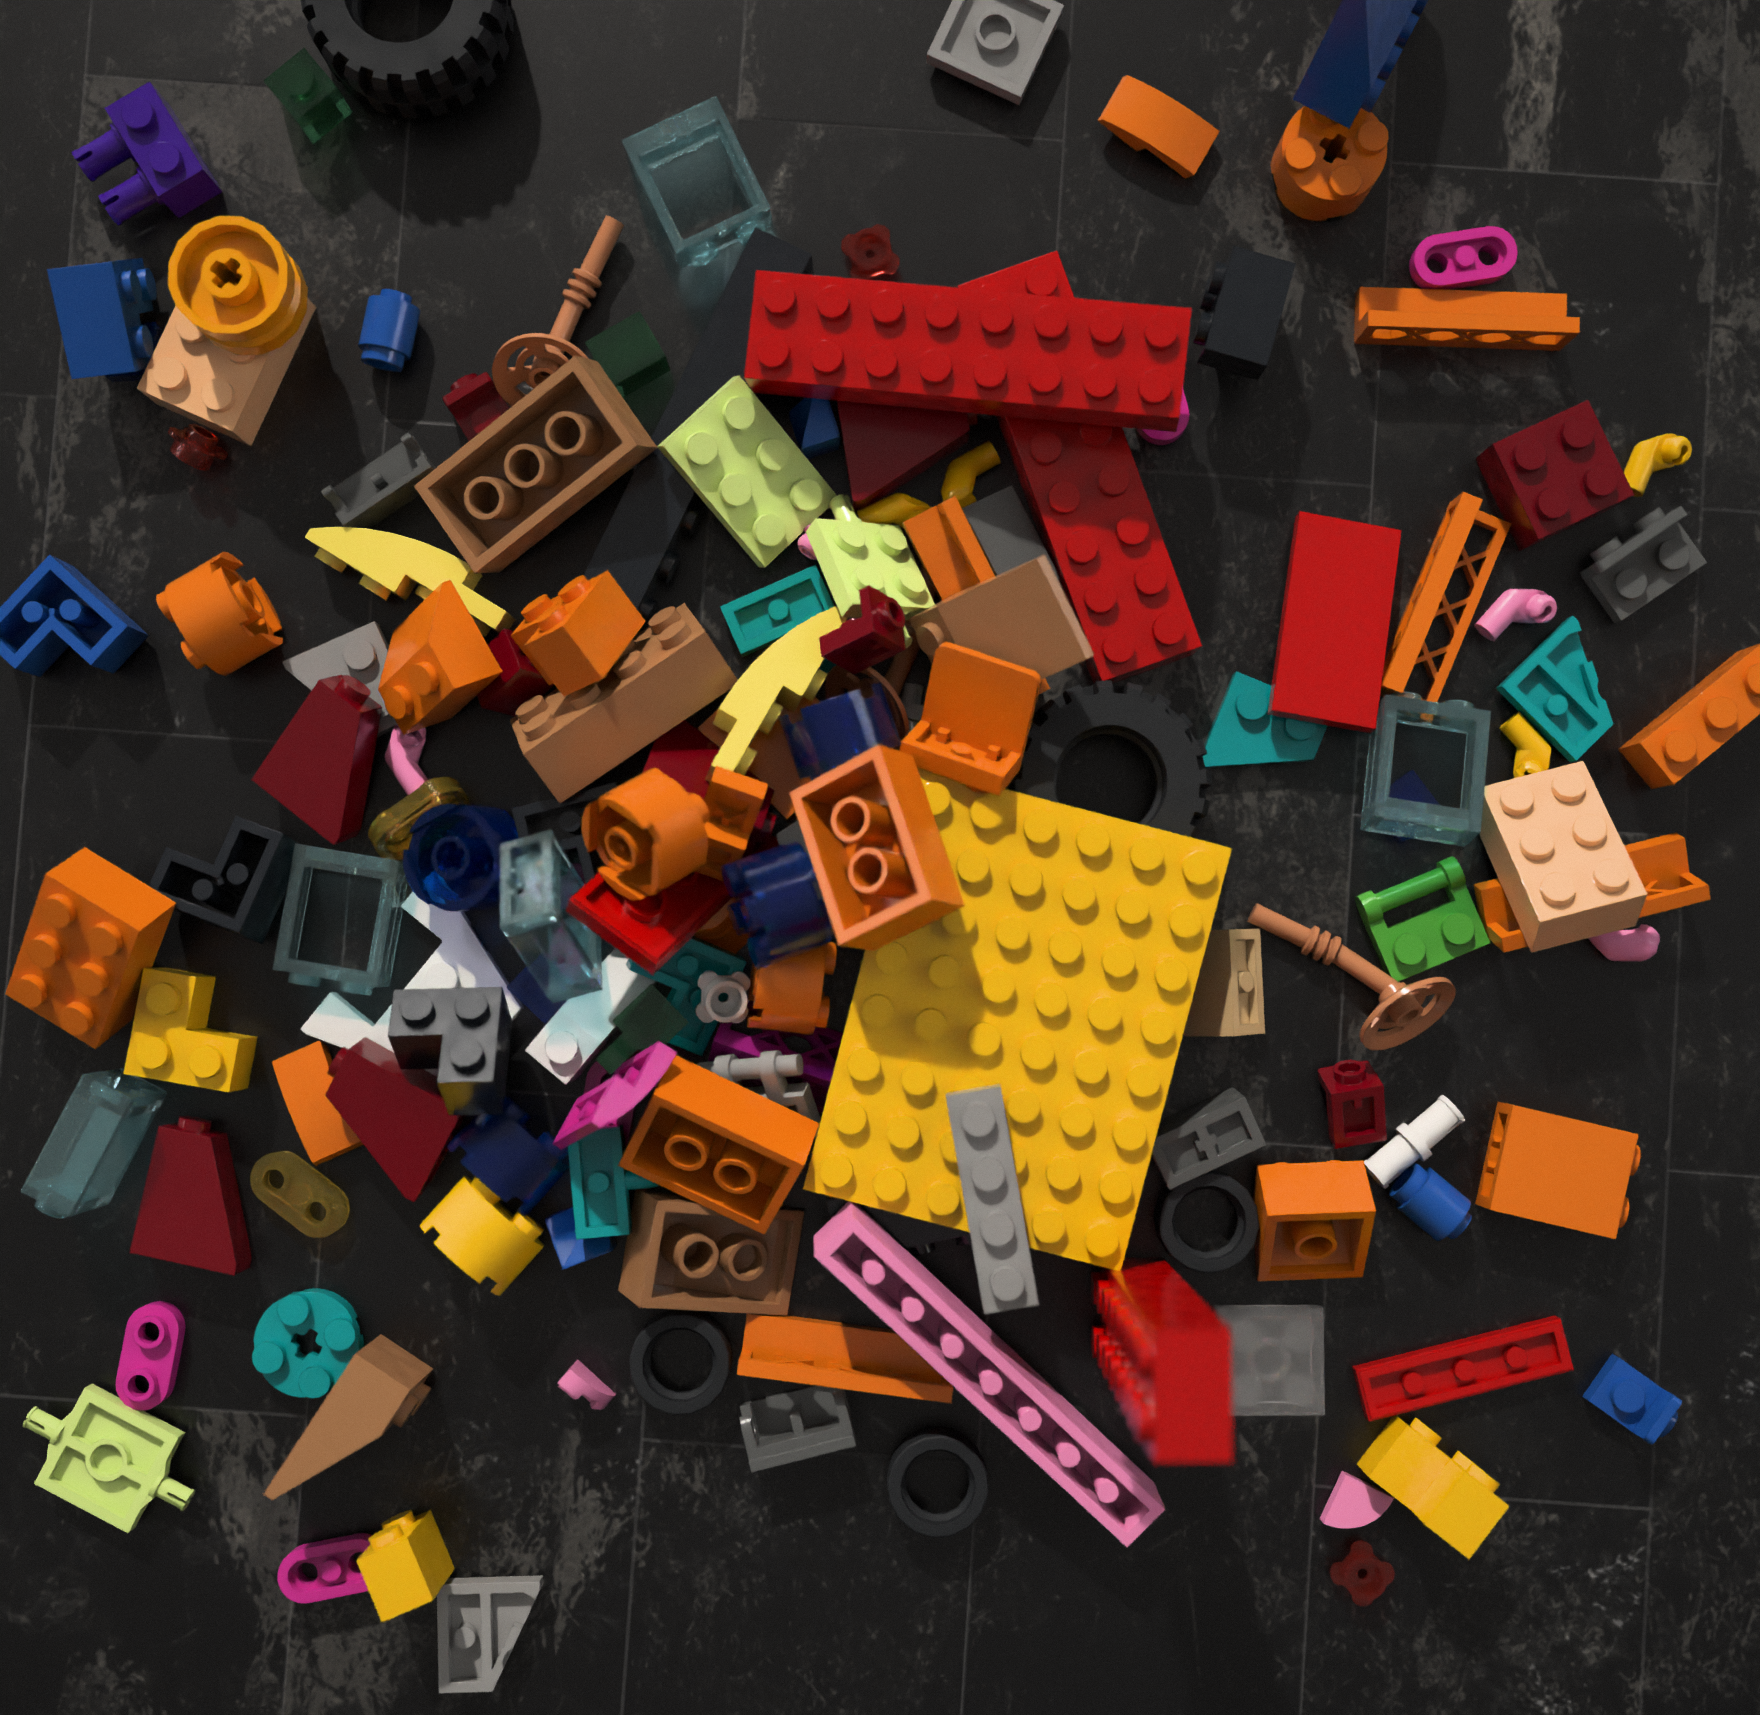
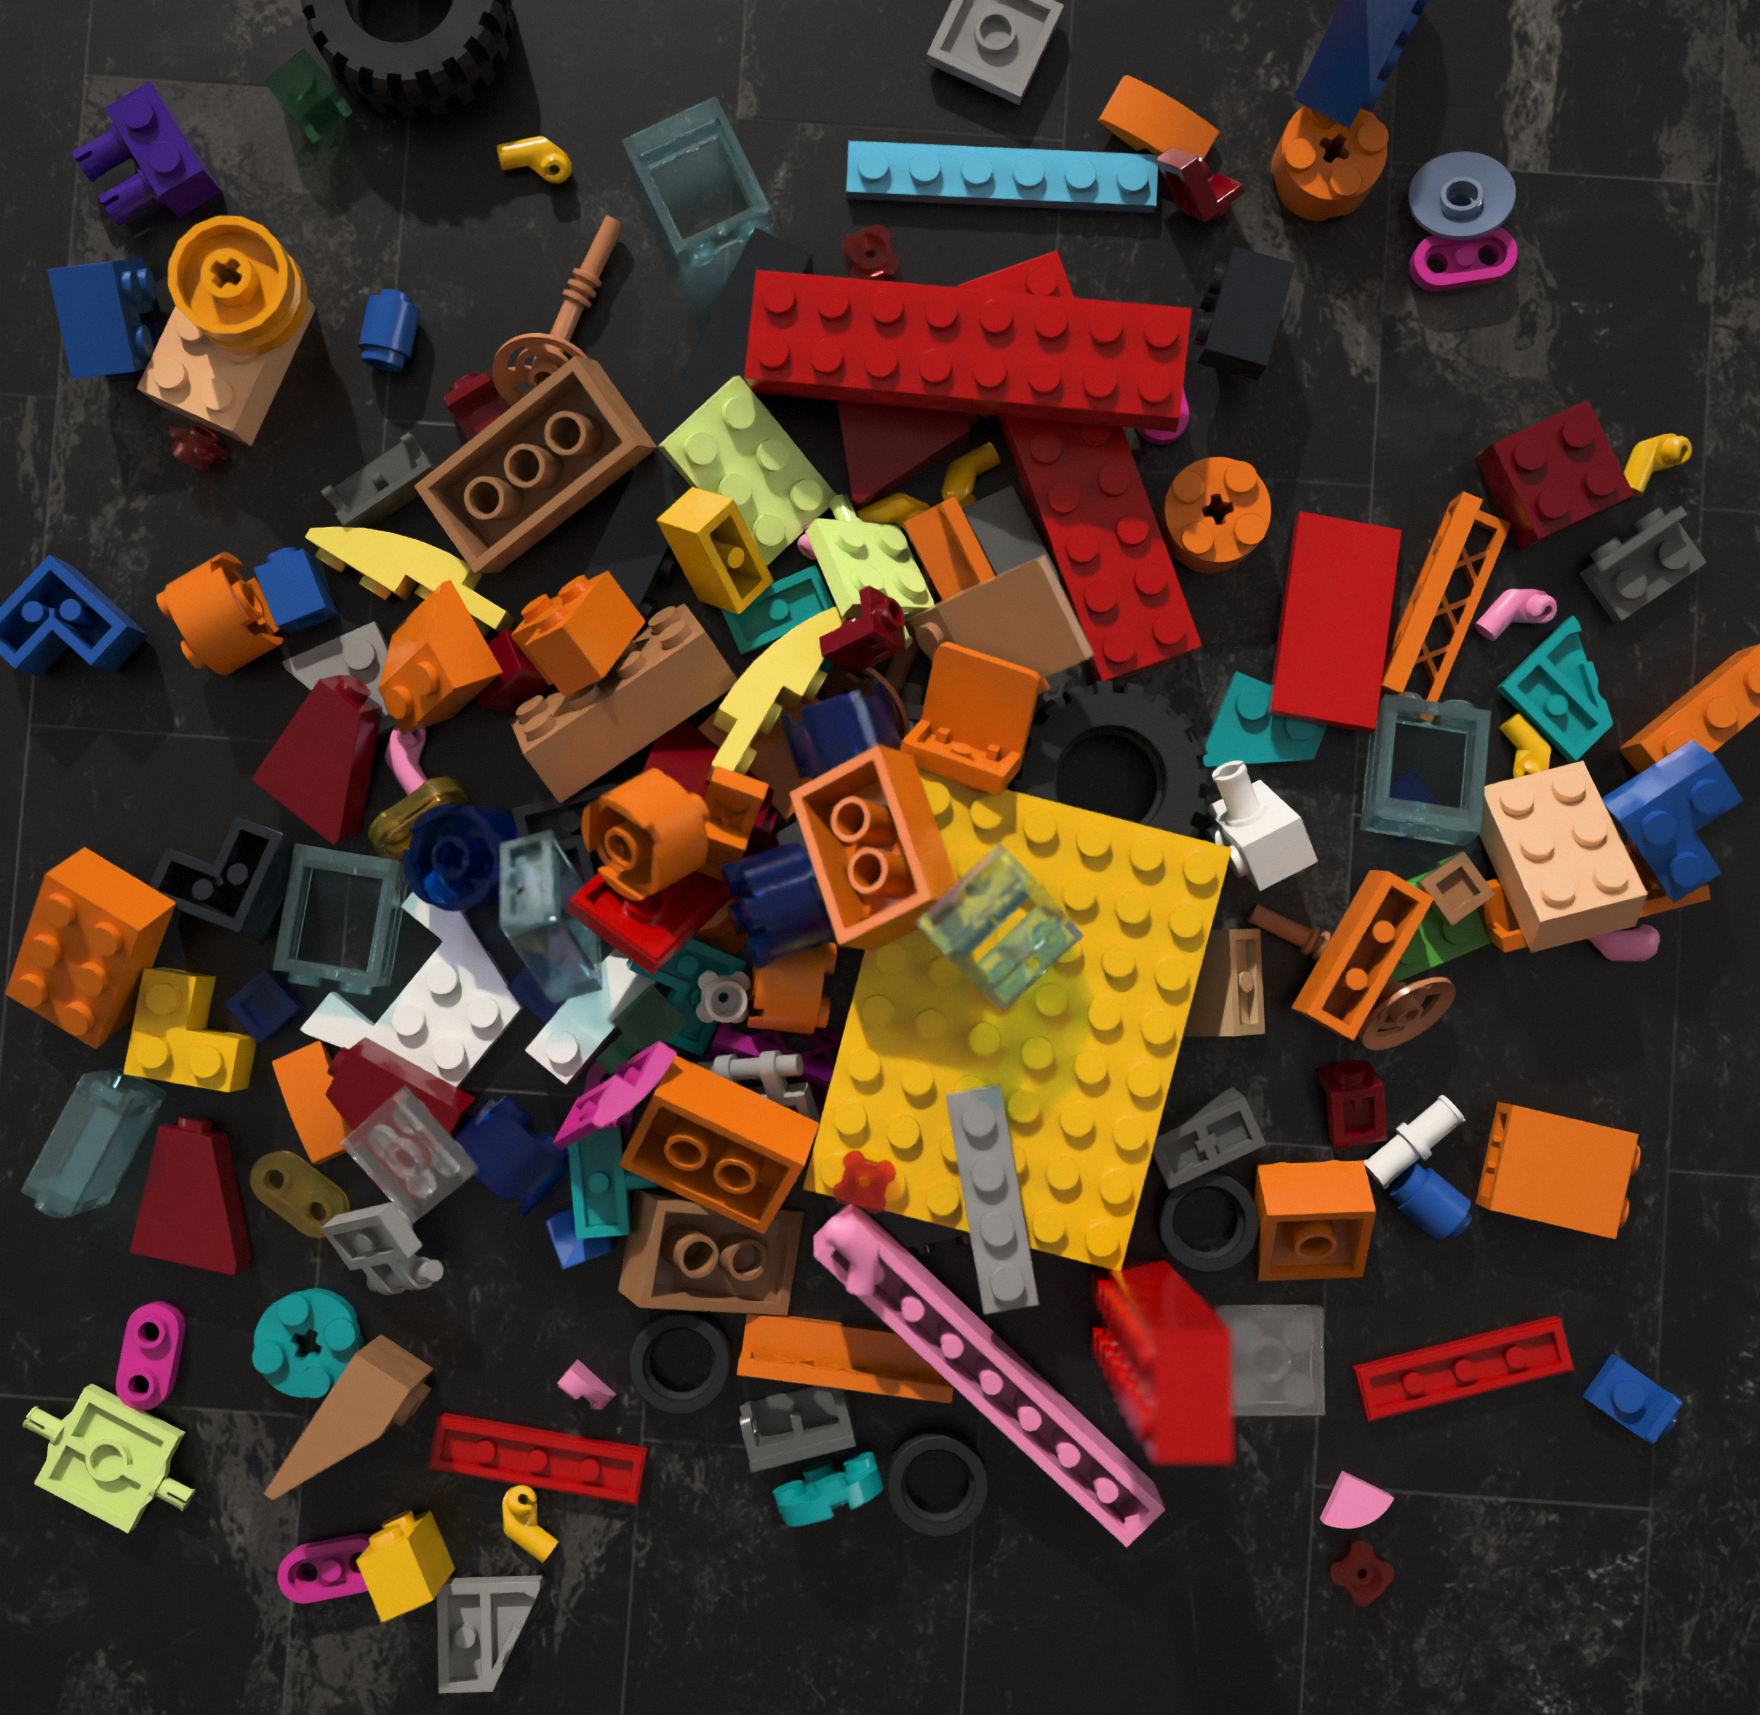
brick [388,987,512,1116] -> none
yellow brick [420,1174,544,1296] -> none
clear green brick [585,311,671,397] -> none
blue slope [789,398,841,459] -> none
orange fence [1354,287,1580,351] -> none
yellow brick [1357,1415,1509,1559] -> none
none -> clear blue plate [225,969,304,1044]
none -> blue brick [253,547,339,634]
none -> light grey plate [321,1202,443,1295]
none -> clear plate [340,1086,479,1224]
none -> red tile [428,1412,648,1505]
none -> yellow arm [497,136,572,183]
none -> yellow arm [502,1485,558,1563]
none -> yellow brick [656,487,774,615]
none -> teal plate [773,1452,884,1526]
none -> bright pink arm [824,1216,880,1295]
none -> clear red plate [833,1150,896,1214]
none -> medium azure plate [846,141,1159,213]
none -> clear light blue window [915,843,1084,1012]
none -> dark red bracket [1155,147,1244,222]
none -> orange brick [1157,457,1271,574]
none -> white brick [1205,761,1318,891]
none -> orange brick [1291,870,1434,1040]
none -> sand blue dish [1408,152,1516,240]
none -> medium nougat plate [1416,851,1495,926]
none -> blue brick [1602,739,1743,903]

